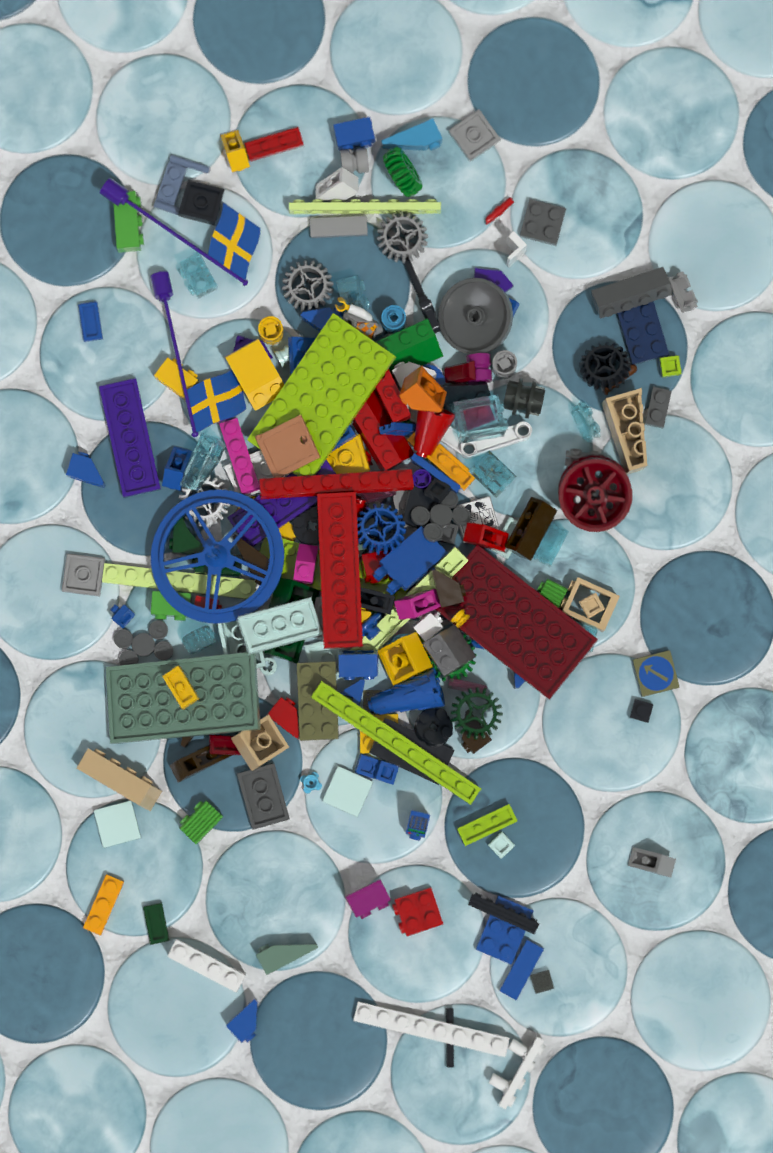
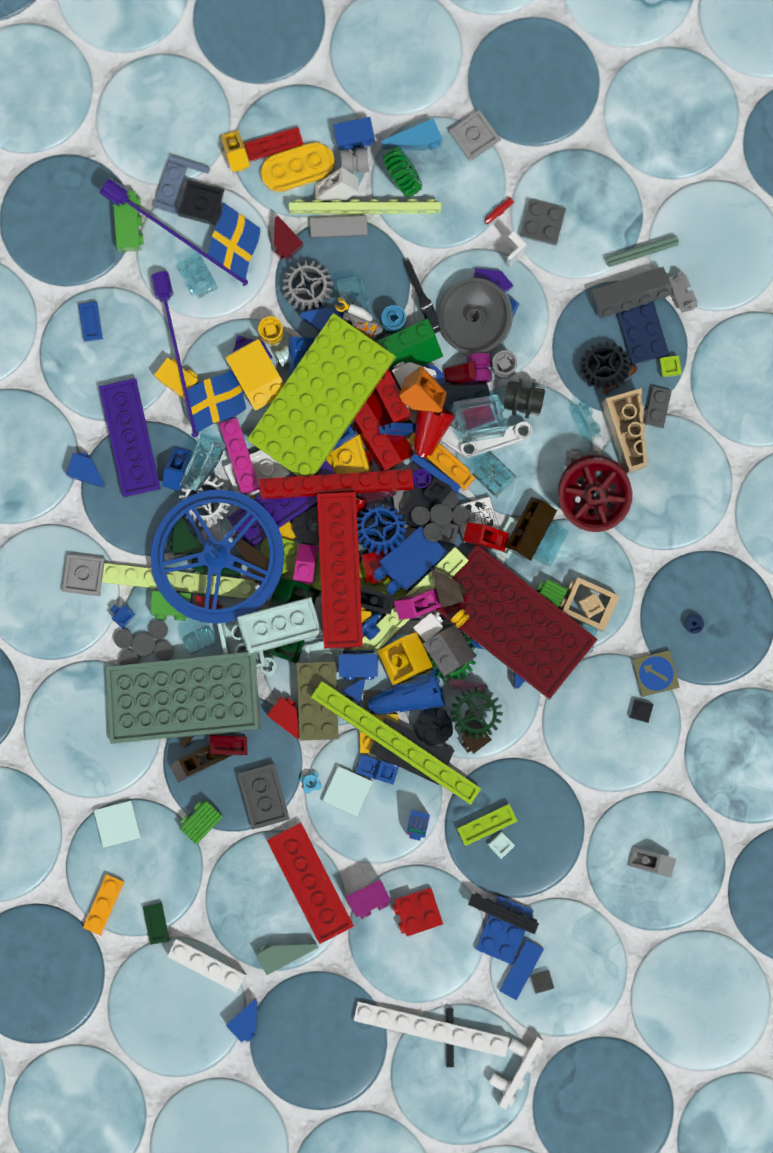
tan wedge [76,748,162,811] -> none
yellow plate [162,666,200,709] -> none
tan brick [231,715,289,771] -> none
nougat container [255,415,321,478] -> none
light grey gear [377,212,428,263] -> none
none -> yellow tile [261,142,335,192]
none -> red plate [267,823,354,944]
none -> dark red slope [274,215,304,261]
none -> sand green axle [606,235,679,267]
none -> dark blue tile [685,613,704,634]

